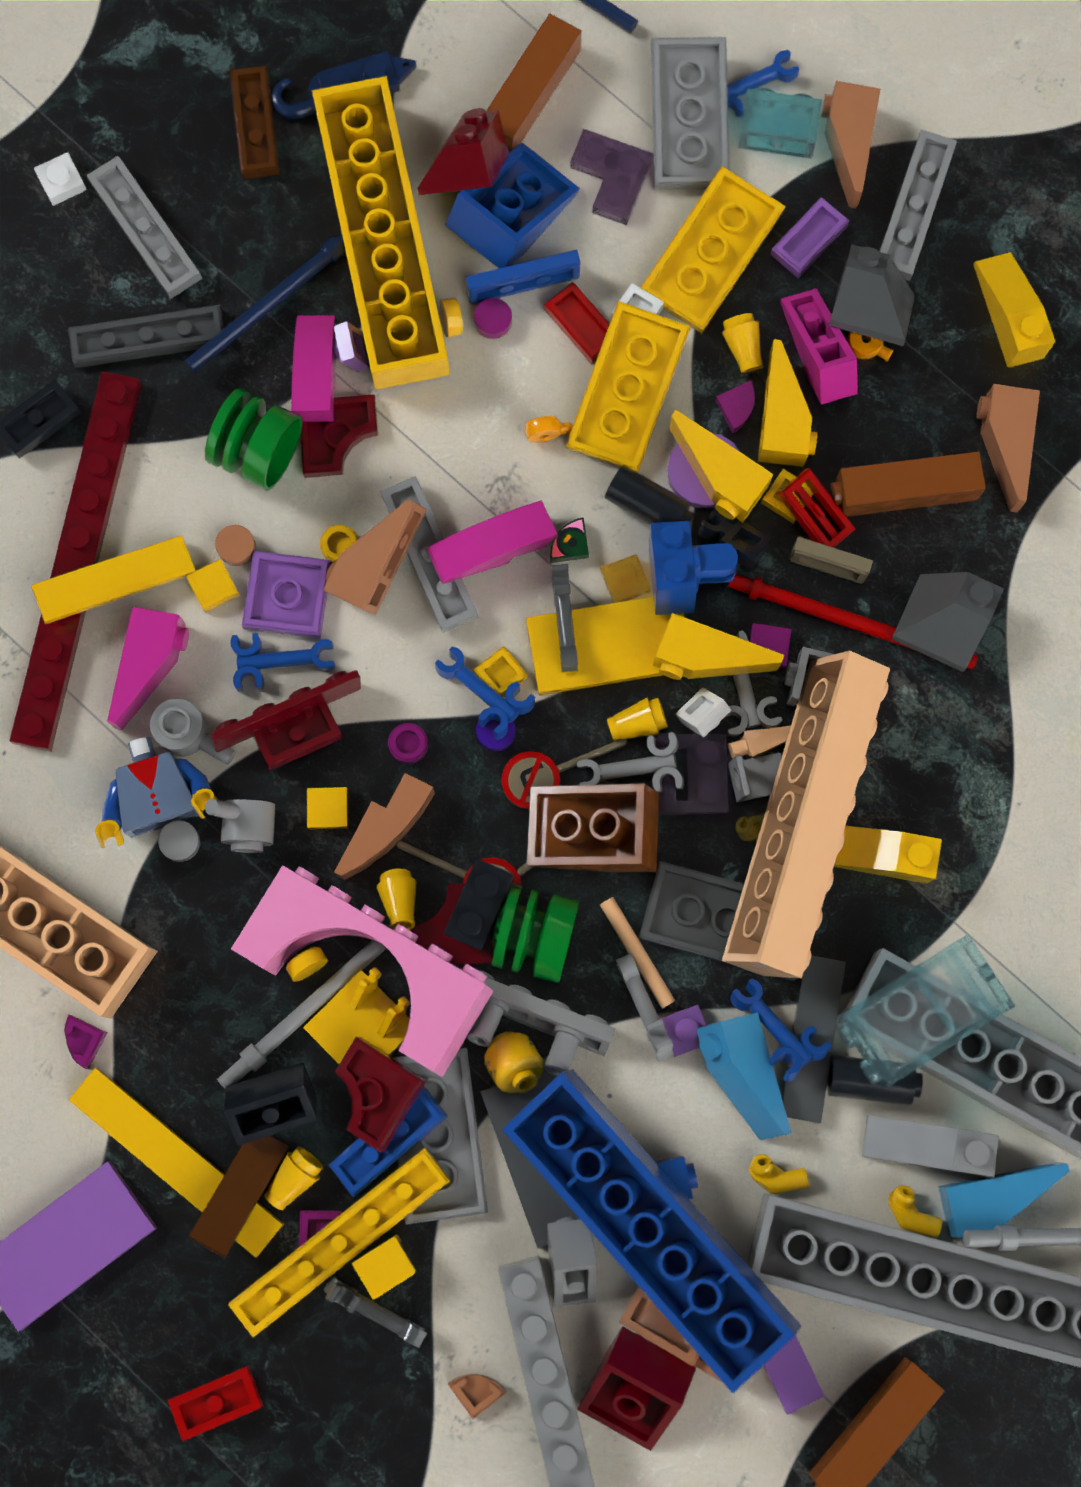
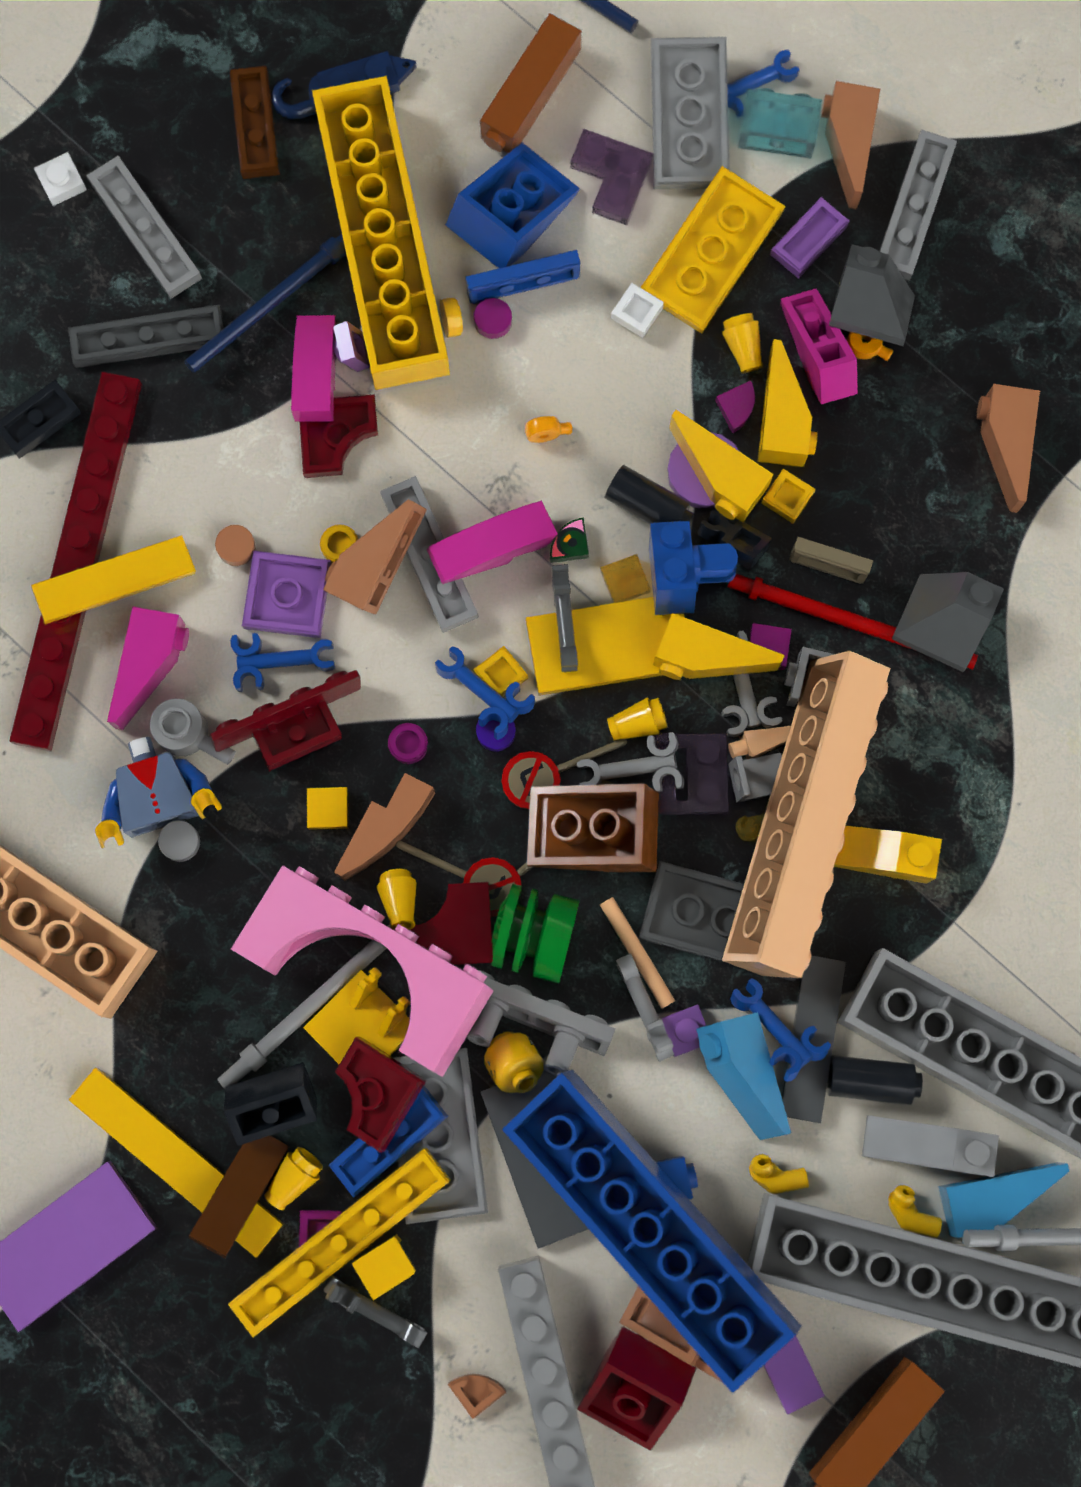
magenta tile [64,1014,108,1069] -> none
red plate [168,1365,264,1441] -> none
yellow tile [186,559,240,613] -> none
green wheel [205,388,302,491] -> none
light grey piece [205,799,275,853] -> none
yellow tile [286,947,328,982] -> none
dark red slope [417,108,509,195] -> none
black brick [443,858,514,950] -> none
red tile [544,282,610,365] -> none
light grey slope [547,1217,597,1307] -> none
yellow tile [566,301,691,472] -> none
white plate [675,687,731,738] -> none
red tile [776,468,856,548] -> none
dark orange brick [831,452,986,517] -> none
clear light blue door [836,934,1015,1088] -> none
yellow slope [973,252,1055,368] -> none

